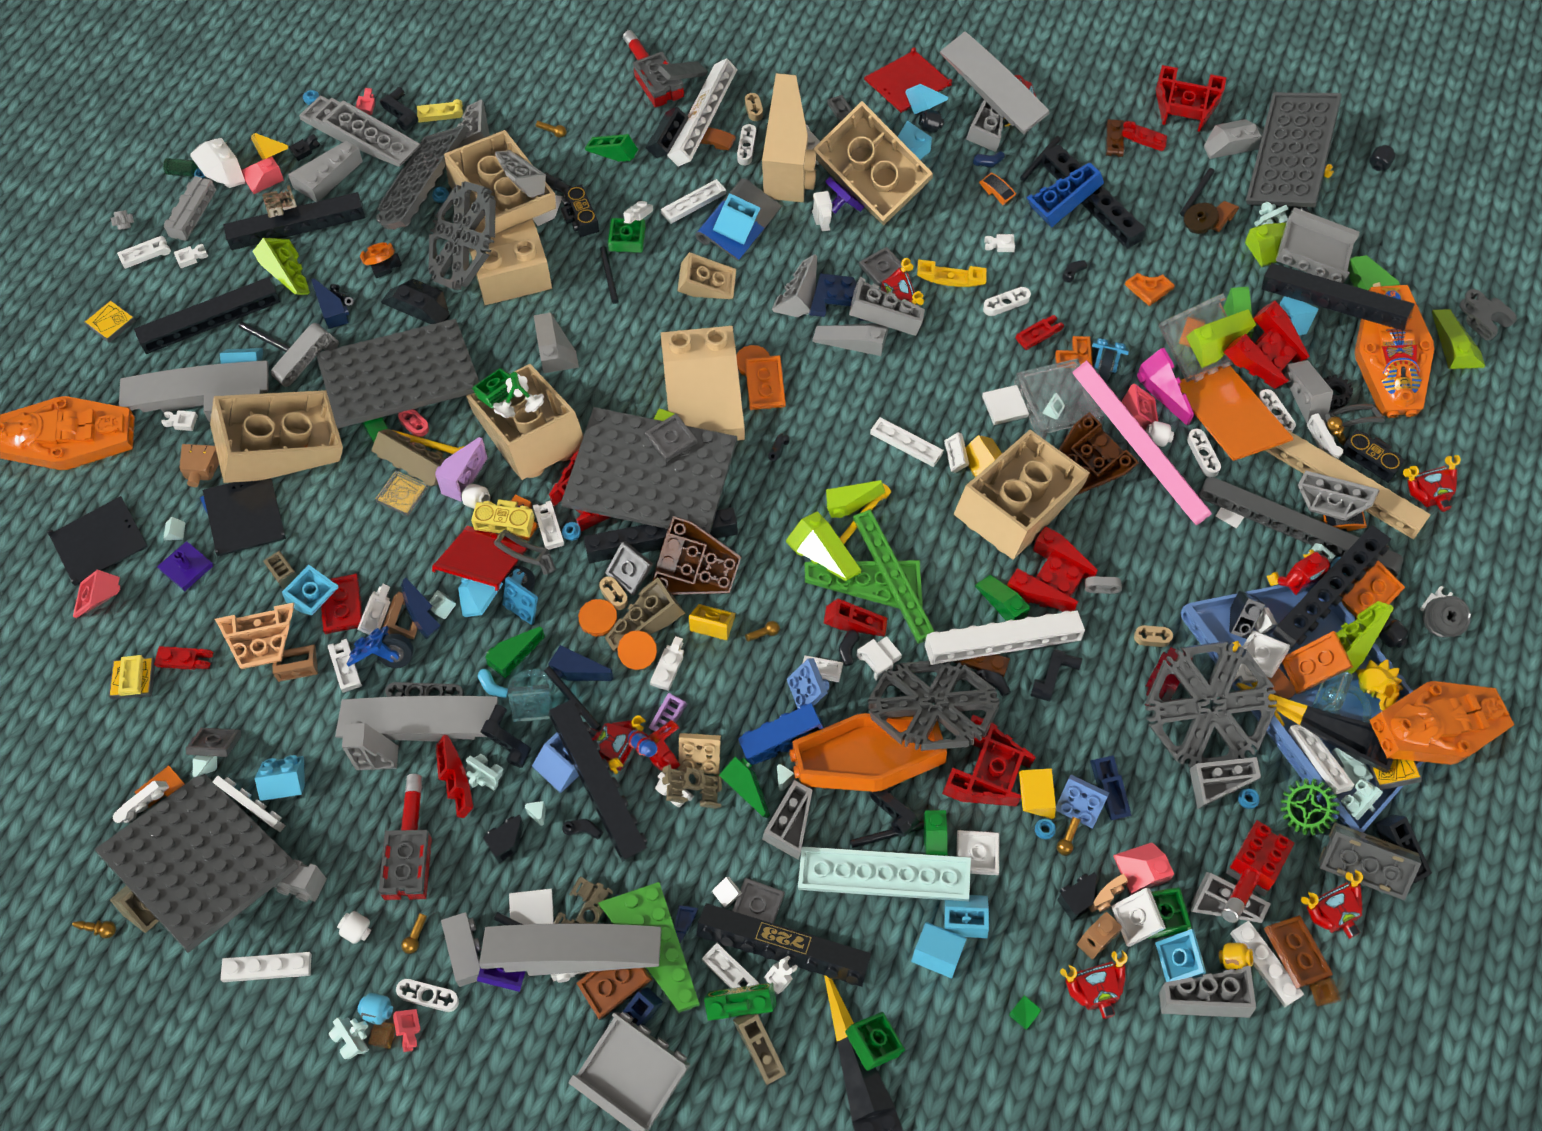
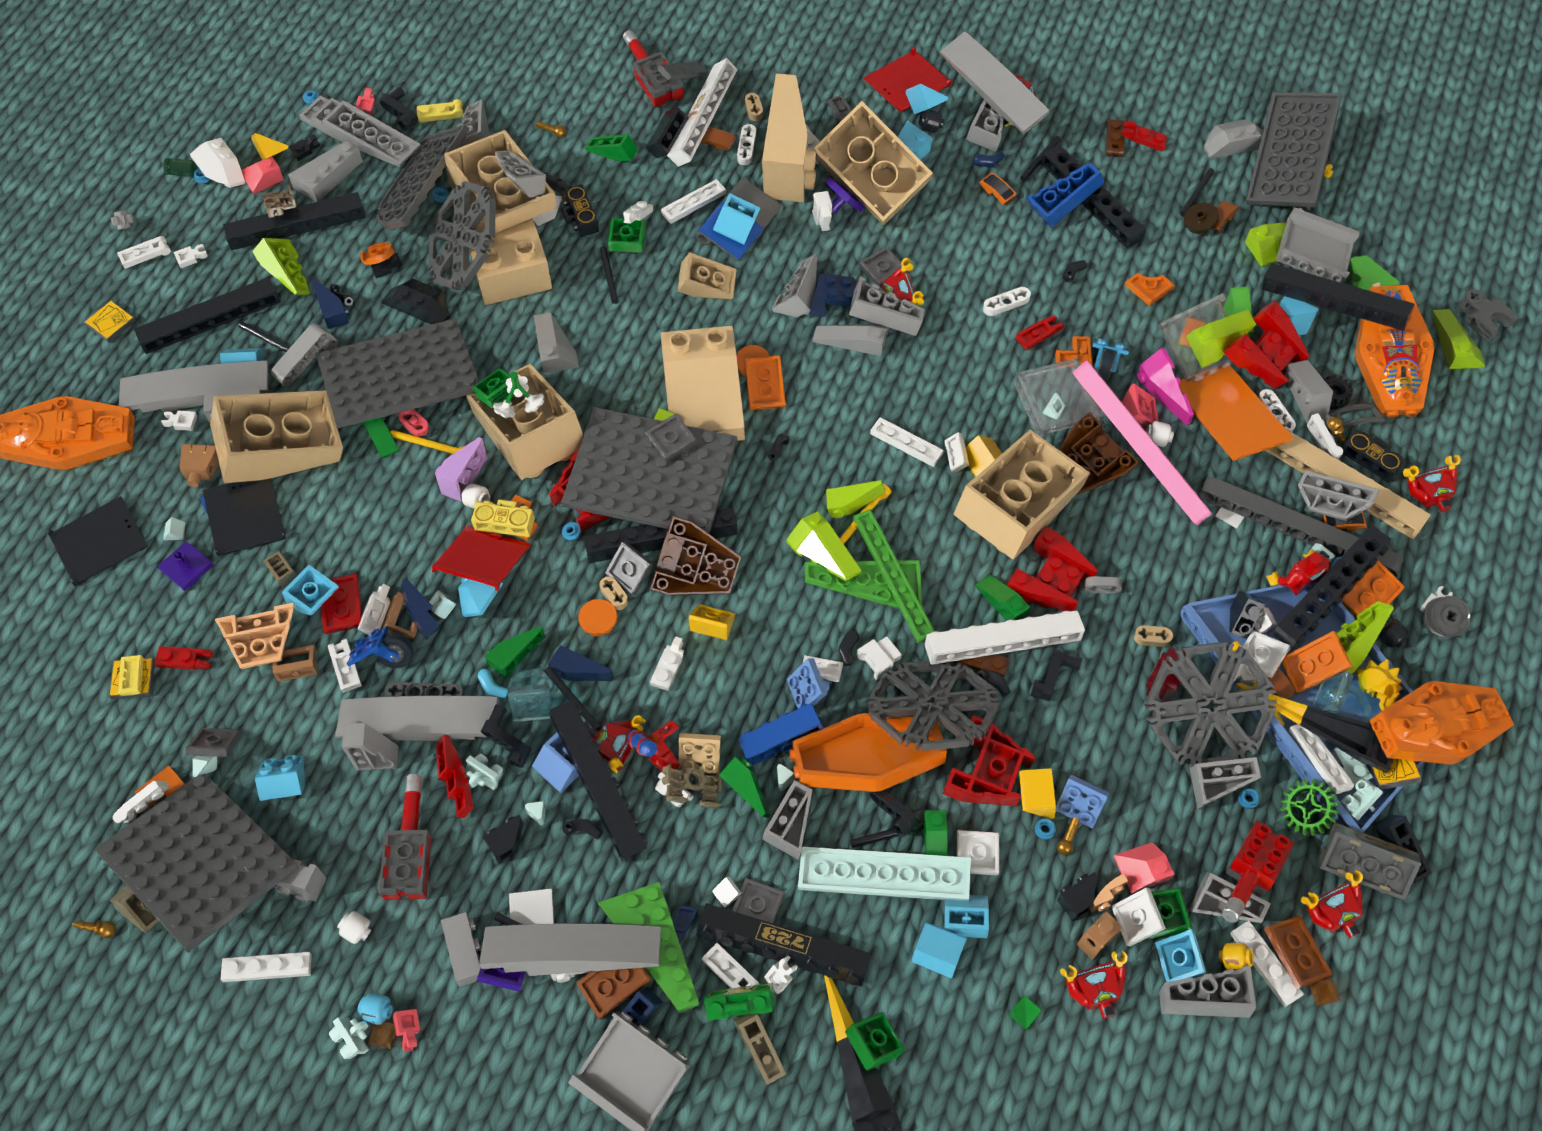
coral slope [73,570,120,618] -> none
light grey brick [164,176,216,241] -> none
white plate [213,776,286,832] -> none
dark tan wedge [371,429,445,486] -> none
clear tile [375,470,428,516] -> none
white beam [396,979,459,1012] -> none
pearl gold bar [401,913,427,954] -> none
dark grey sword [494,529,556,575] -> none
dark azure plate [501,566,538,625] -> none
white plate [533,500,564,550] -> none
dark tan piece [553,877,613,924] -> none
dark tan wedge [605,577,685,652] -> none
orange tile [617,630,657,670] -> none
lavender slope [649,693,687,733] -> none
pearl gold bar [745,621,780,642] -> none
red slope [824,598,888,637] -> none
yellow slope [917,259,987,287] -> none
white tile [982,385,1029,425] -> none
white plate [984,234,1015,252] -> none
dark blue slope [1090,755,1132,820] -> none
red wedge [1156,65,1227,132] -> none
white beam [1187,429,1221,477] -> none
light aqua hips [1254,202,1288,227] -> none
black head [1369,145,1395,171] -> none

